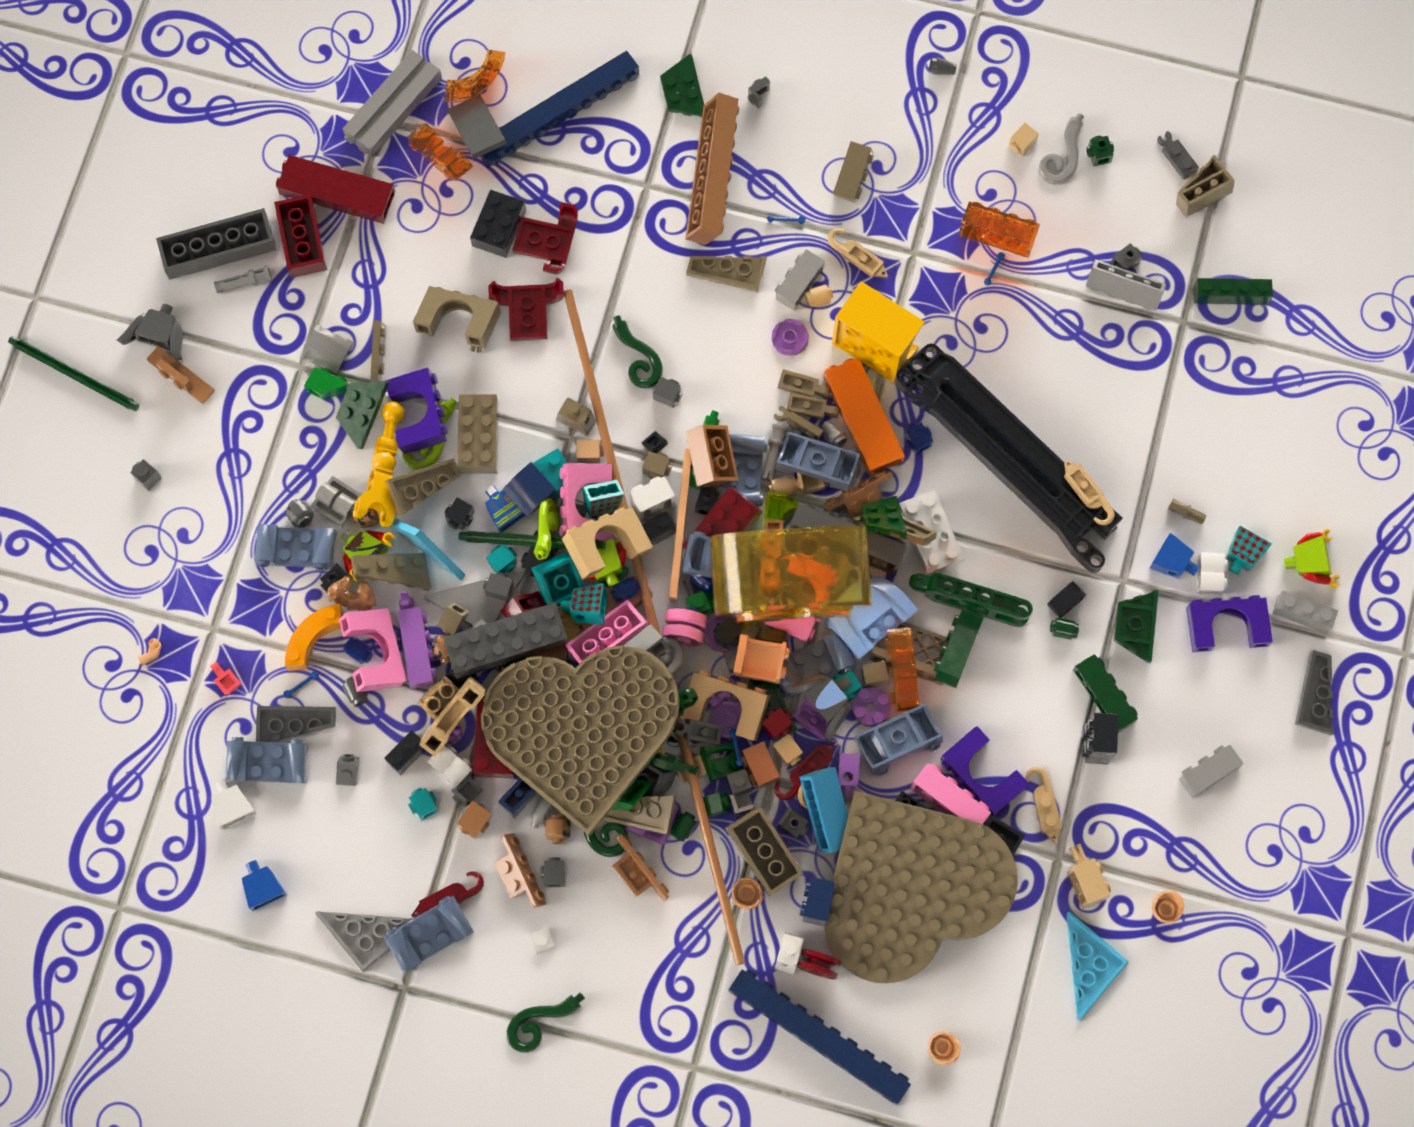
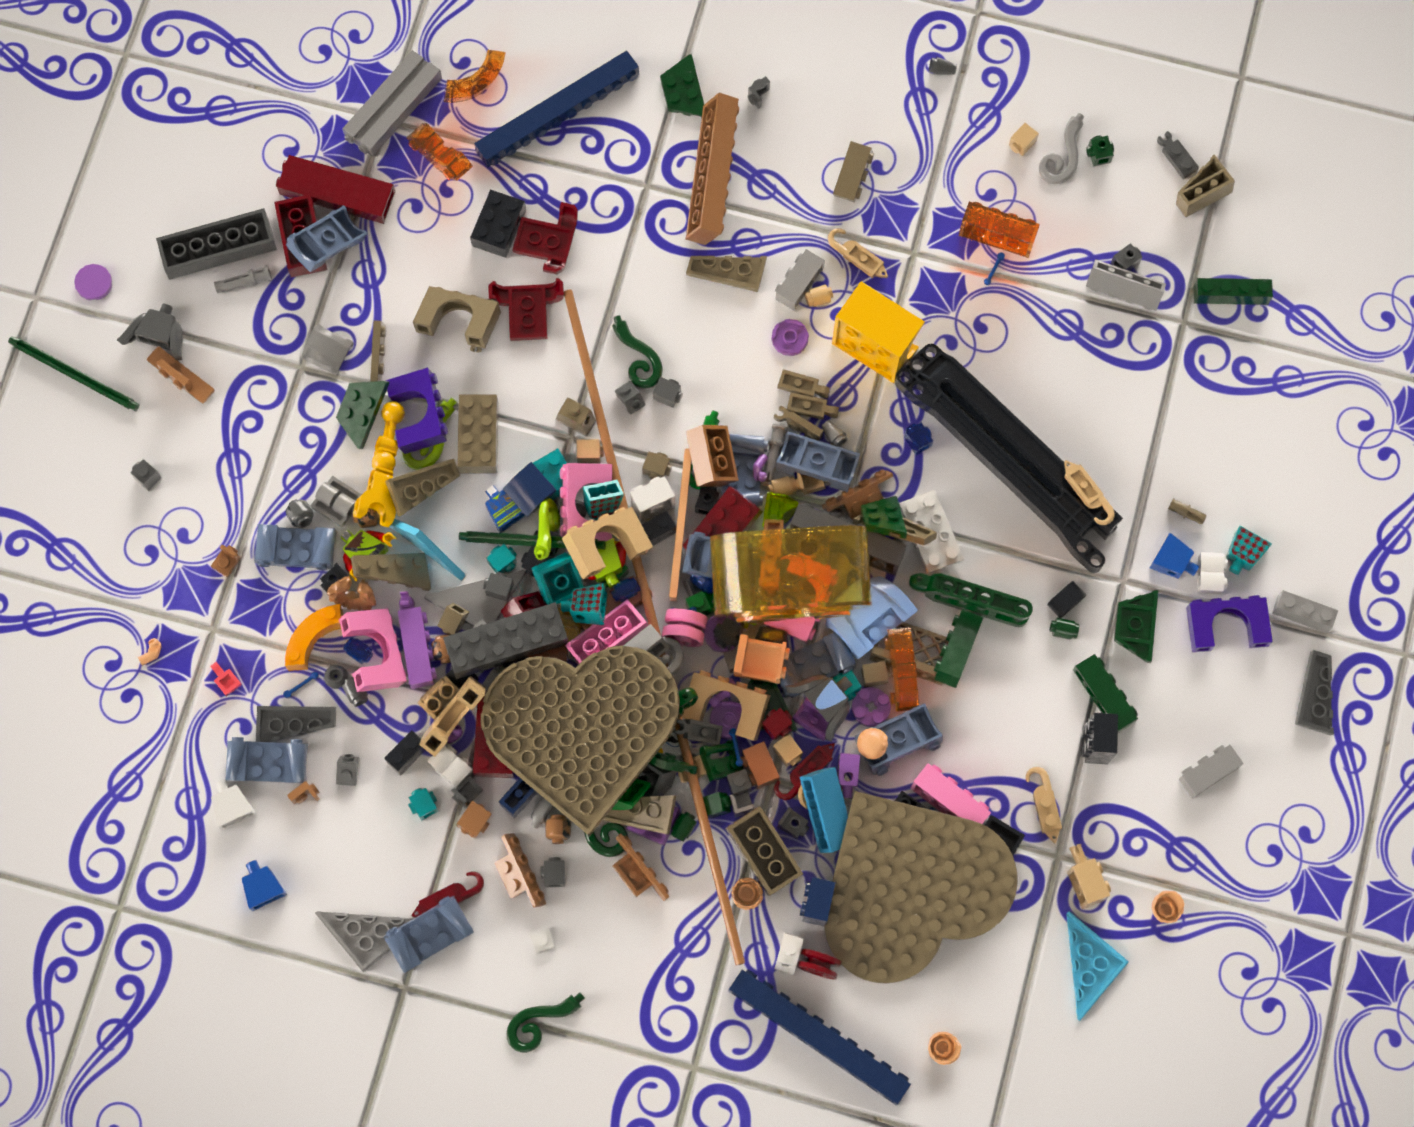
green slope [304,367,349,400] -> none
black brick [444,497,475,531] -> none
dark grey tile [447,94,507,159] -> none
black tile [641,431,668,454] -> none
blue hinge [767,215,806,224] -> none
orange brick [823,358,905,476] -> none
dark purple arch [940,726,1030,816] -> none
lime torso [1284,529,1340,588] -> none
none -> medium lavender tile [74,264,112,300]
none -> medium nougat bracket [211,545,240,578]
none -> sand blue piece [286,206,368,272]
none -> medium nougat bracket [287,781,320,805]
none -> dark grey plate [324,665,348,689]
none -> dark grey bracket [615,381,646,414]
none -> medium lavender arm [753,454,768,482]
none -> light nougat hair [857,728,888,759]

